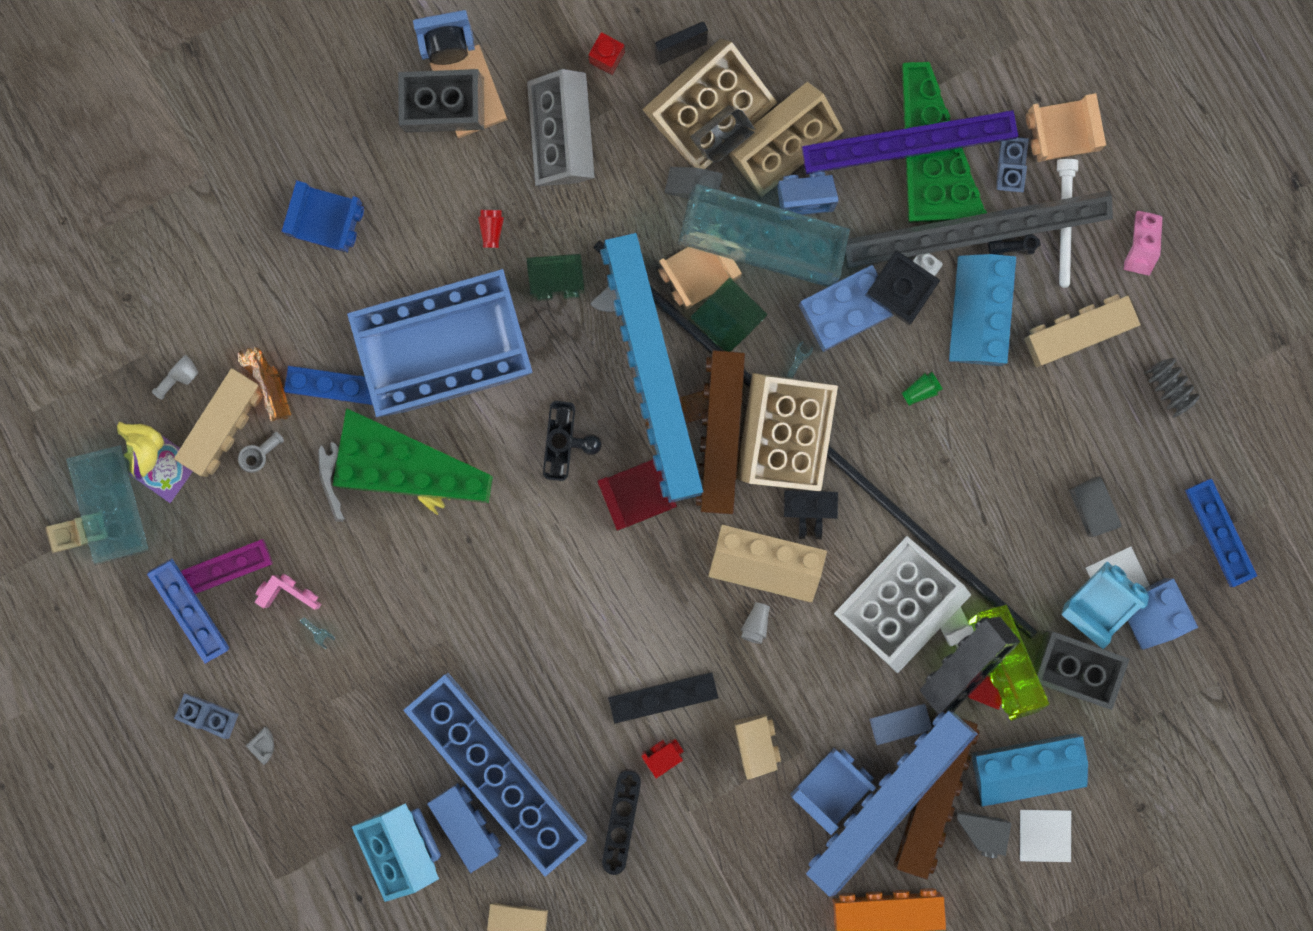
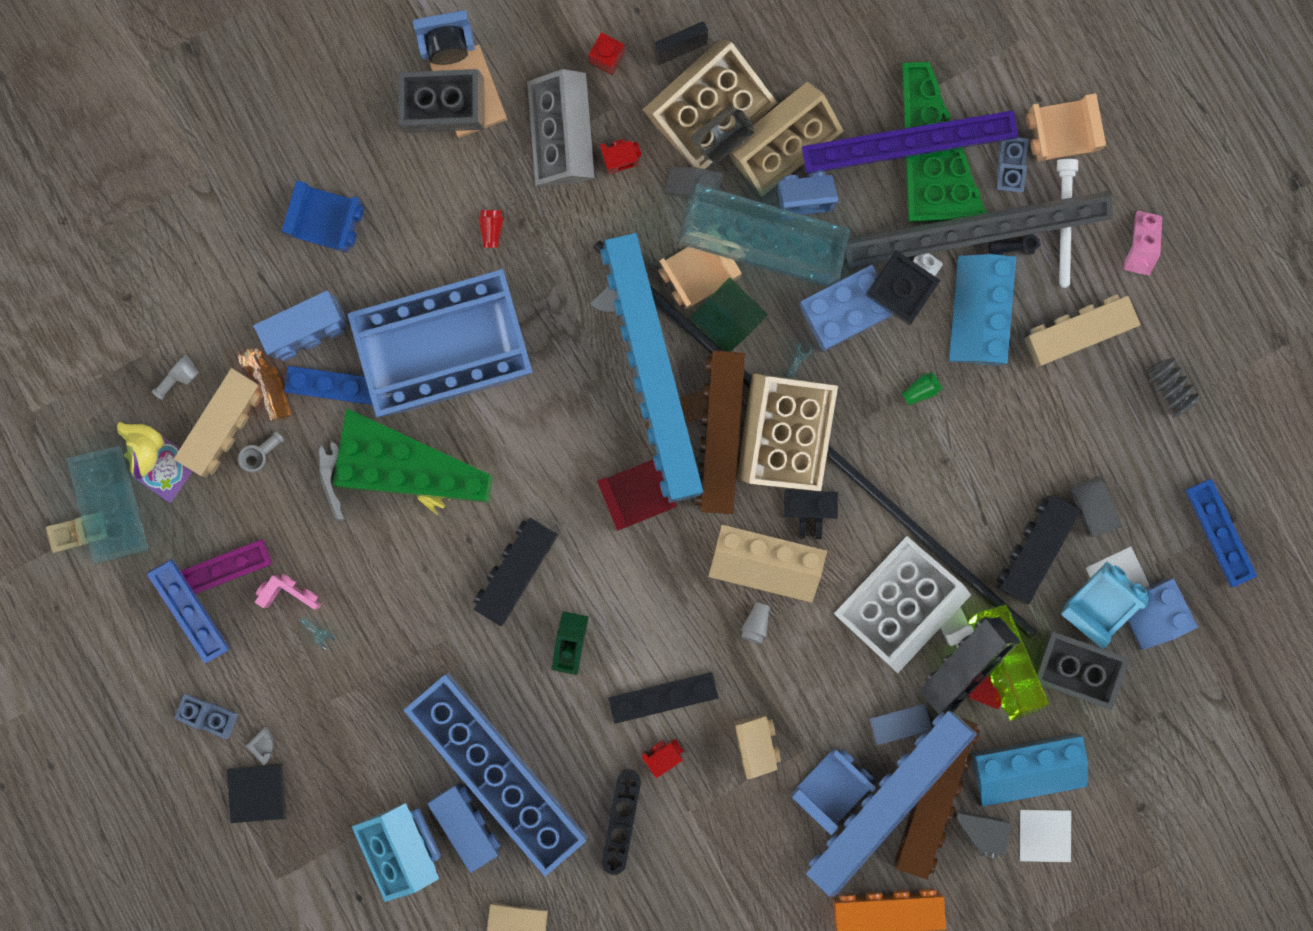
clear green slope [526,254,585,301] -> none
black piece [543,401,602,481] -> none
none -> black tile [227,764,286,823]
none -> medium blue brick [253,291,350,361]
none -> black brick [473,518,559,626]
none -> dark green slope [551,611,589,675]
none -> red brick [600,139,642,175]
none -> black brick [996,495,1081,605]

